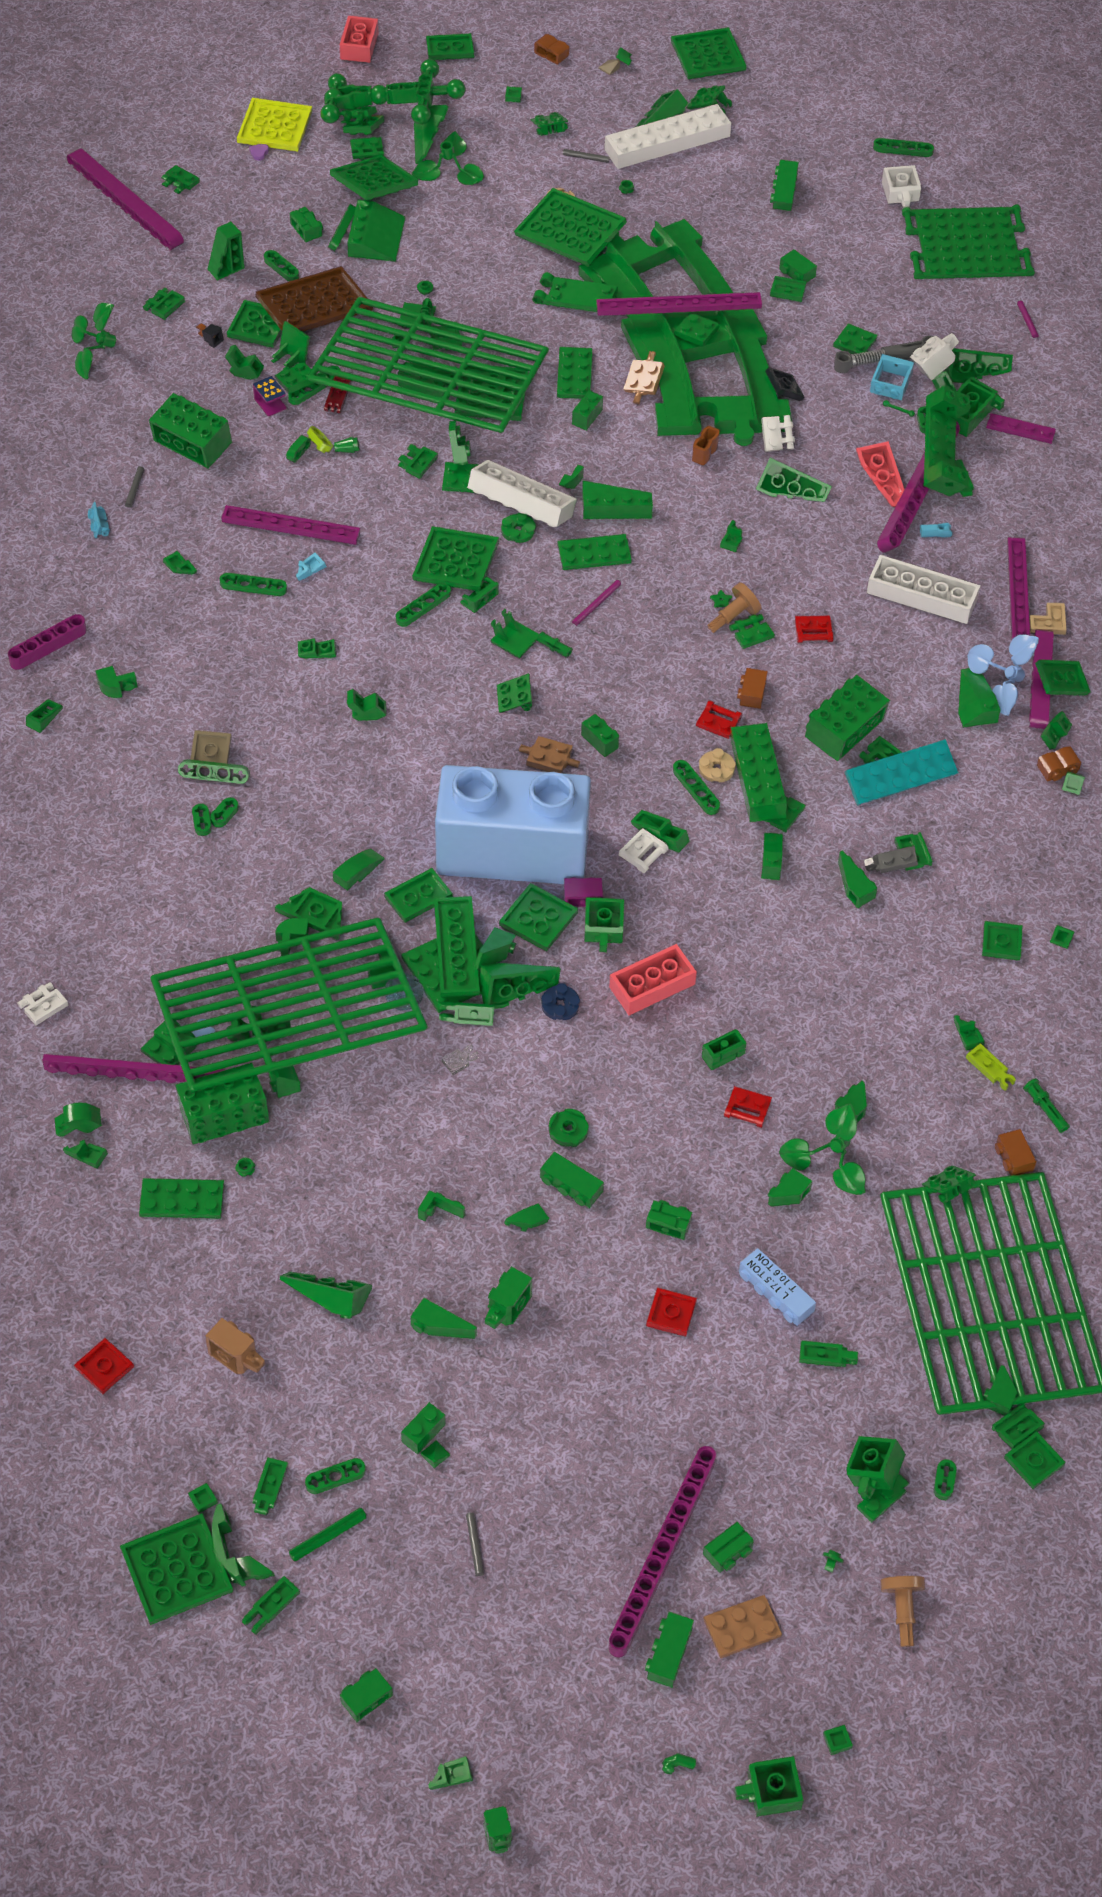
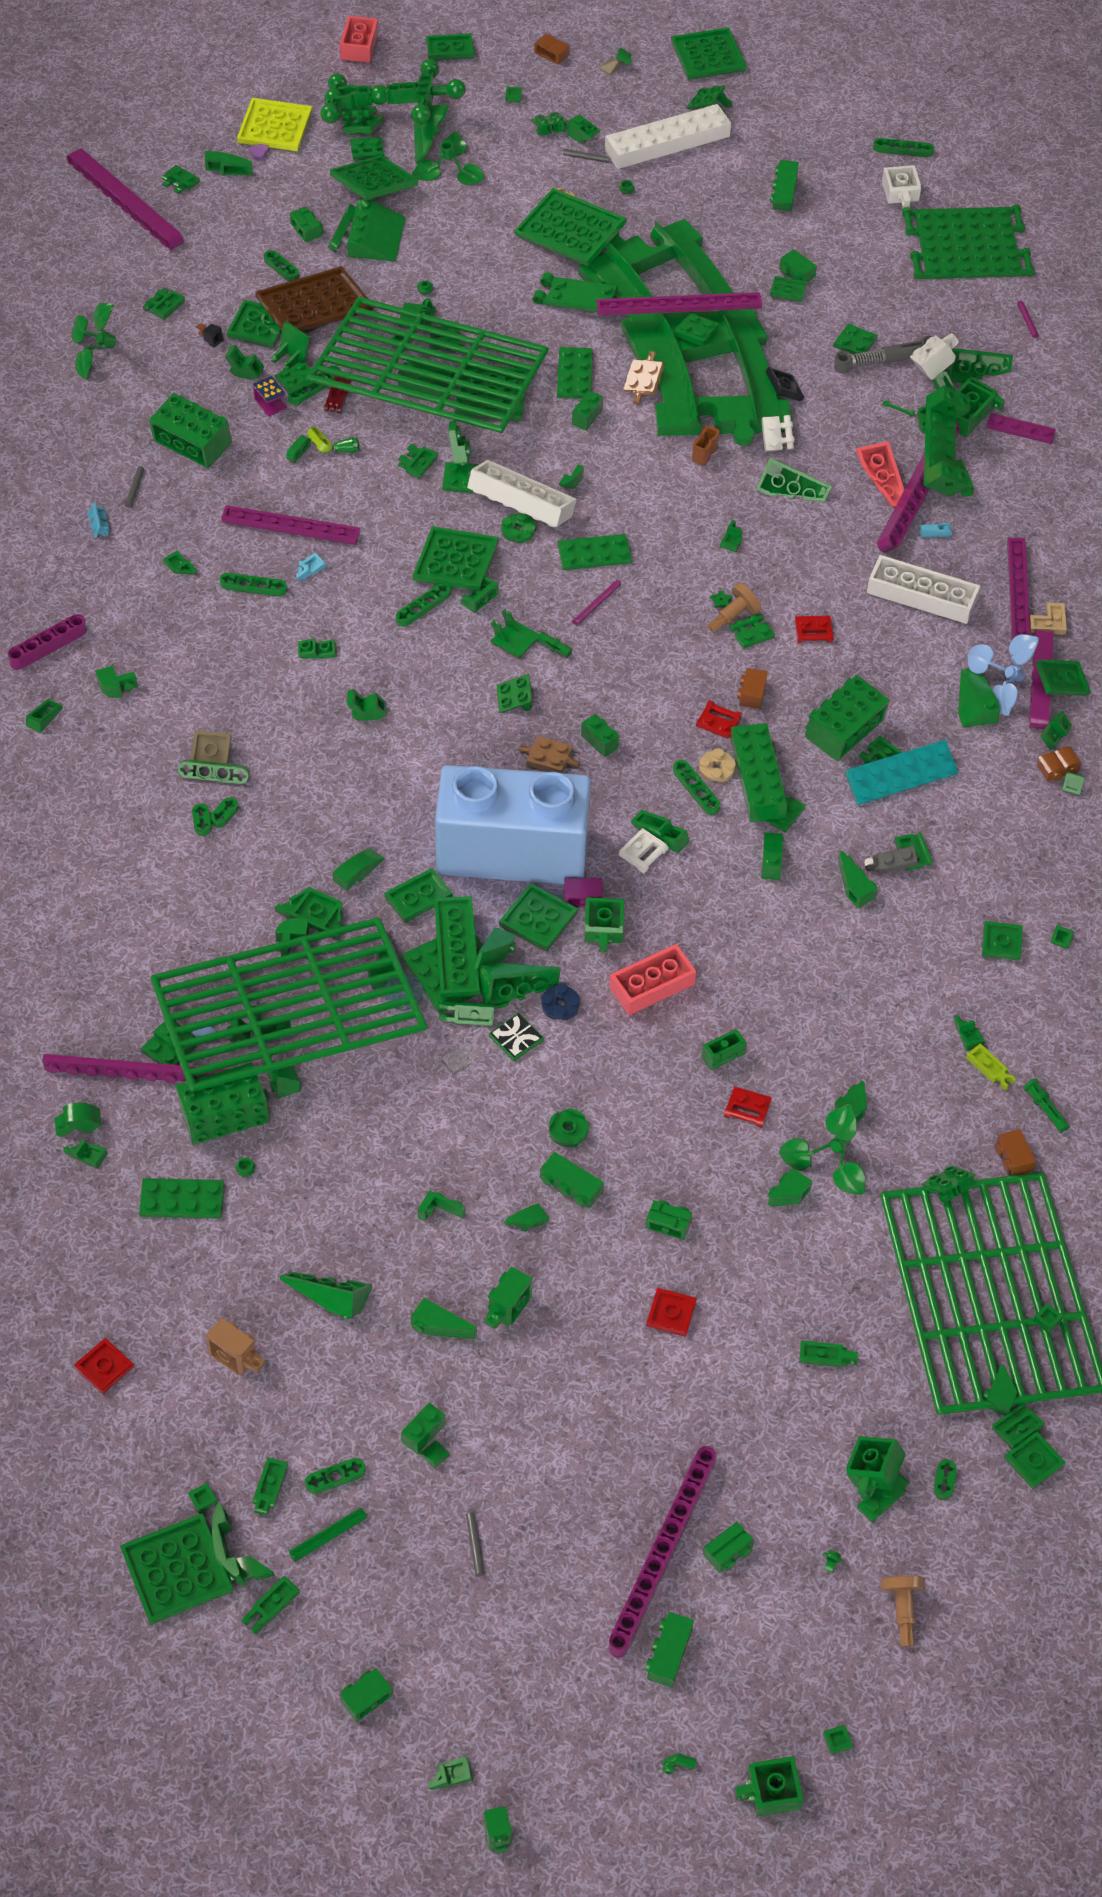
white plate [17,982,68,1025] -> none
green wedge [207,221,245,281] -> none
green wedge [582,481,653,519] -> none
green wedge [635,89,689,127] -> none
medium nougat plate [703,1595,782,1659] -> none
light blue brick [739,1248,816,1326] -> none
medium azure window [870,354,914,400] -> none
none -> green slope [205,151,253,175]
none -> tile [489,1013,544,1062]
none -> green slope [567,114,601,143]
none -> green plate [1033,1303,1063,1333]

